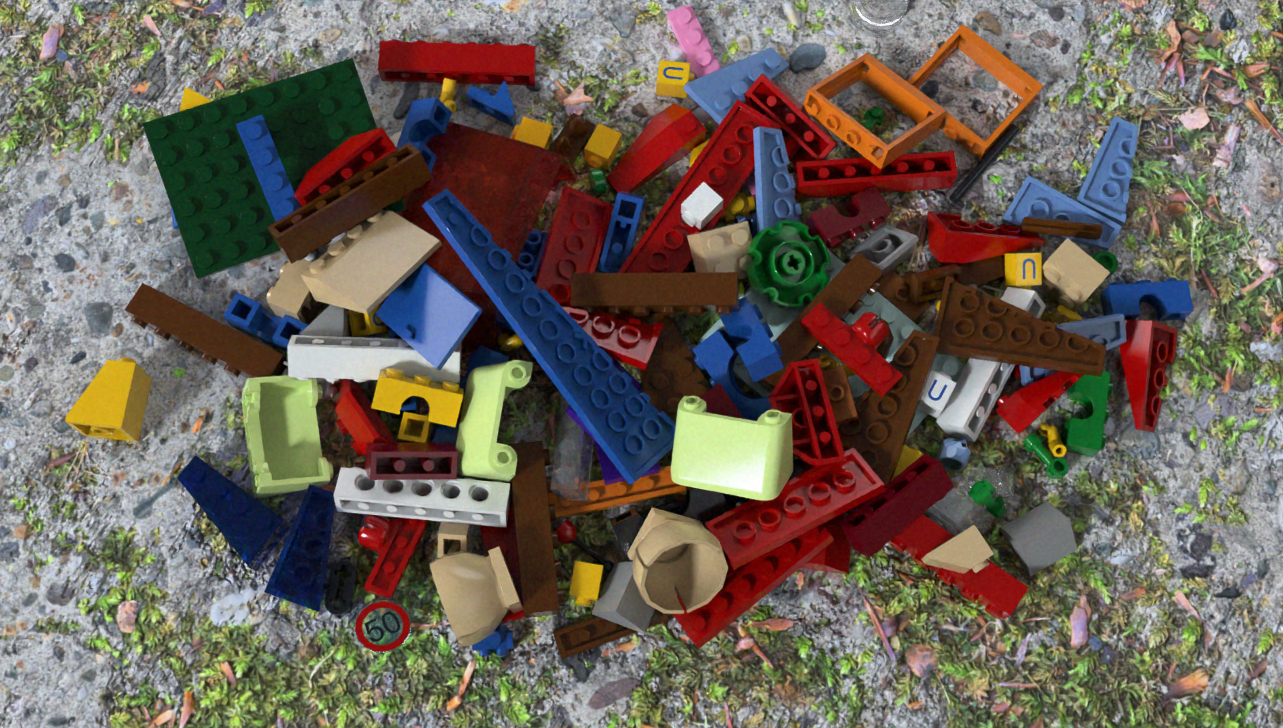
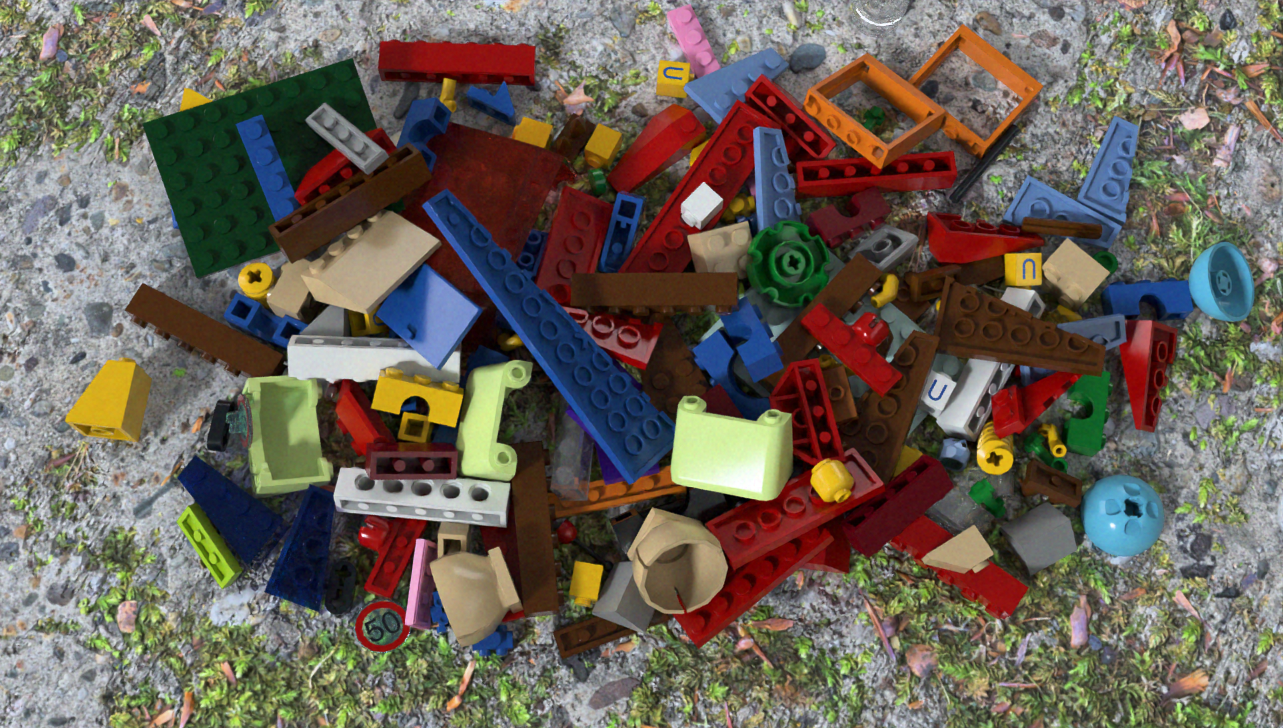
none -> lime plate [176,503,243,589]
none -> black beam [207,399,236,452]
none -> clear light blue piece [226,393,253,449]
none -> yellow piece [238,262,278,309]
none -> light grey tile [305,103,389,175]
none -> bright pink tile [405,539,438,630]
none -> blue piece [430,591,451,634]
none -> yellow head [810,459,854,503]
none -> yellow arm [870,273,899,309]
none -> yellow piece [977,421,1013,475]
none -> red plate [991,384,1025,439]
none -> reddish brown tile [1021,459,1082,508]
none -> medium azure piece [1080,474,1165,557]
none -> medium azure piece [1189,242,1254,322]

